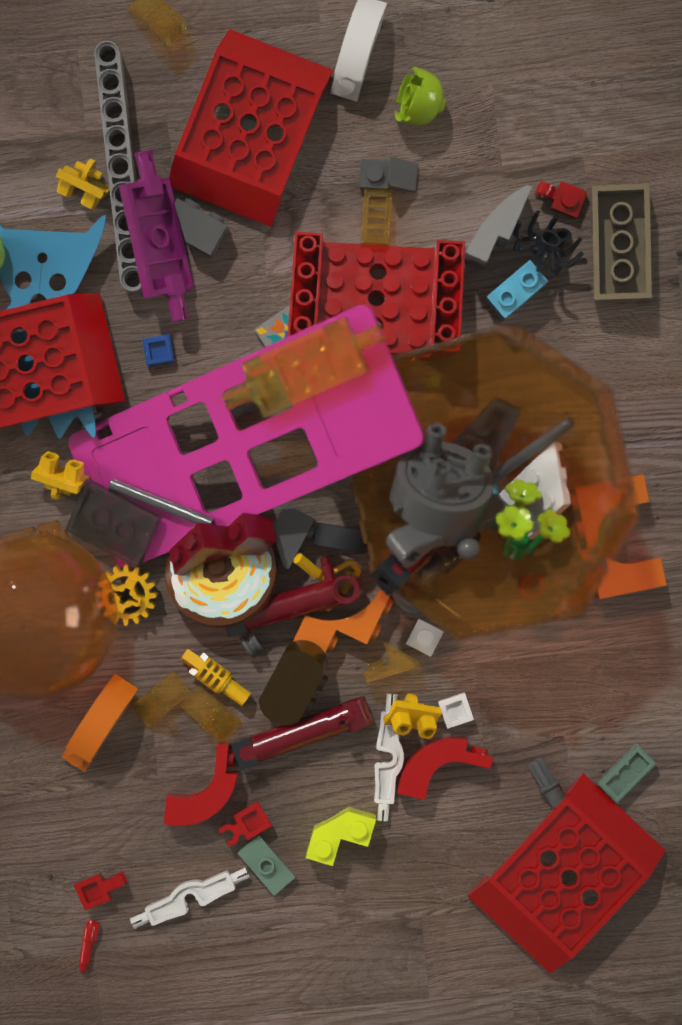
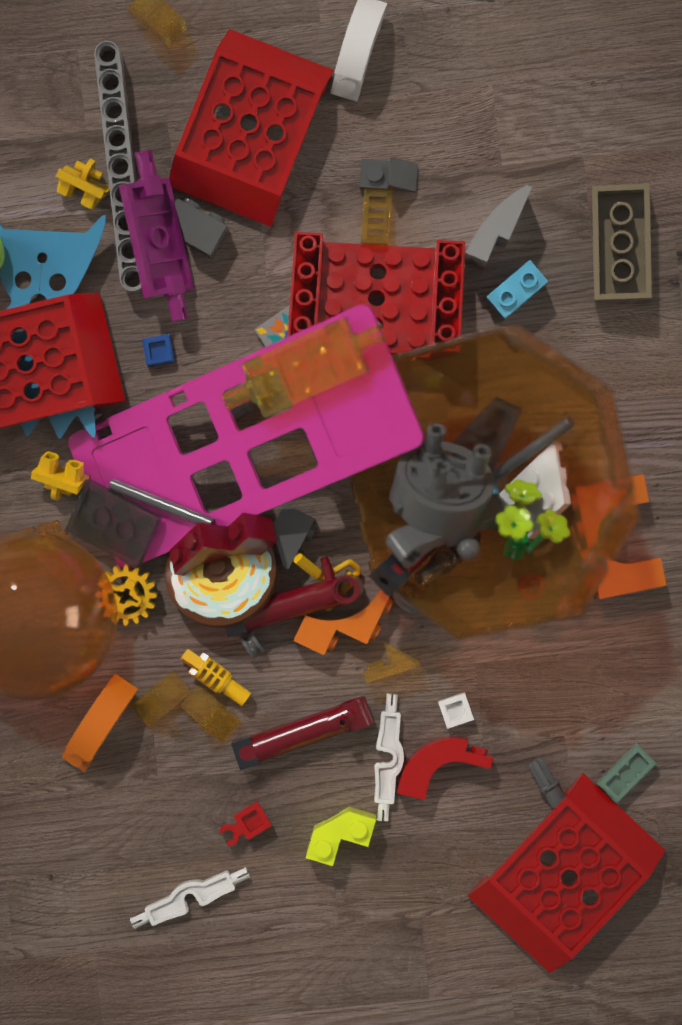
red plate [74,871,128,911] -> none
red piece [79,919,100,973] -> none
red arch [164,741,239,826] -> none
sand green plate [238,834,296,896] -> none
dark brown brick [259,640,329,725] -> none
black tyre [314,523,369,554] -> none
yellow hips [383,694,442,739] -> none
lime cylinder [395,67,446,126] -> none
white plate [406,618,444,657] -> none
black animal [513,210,584,276] -> none
red plate [535,181,588,219] -> none

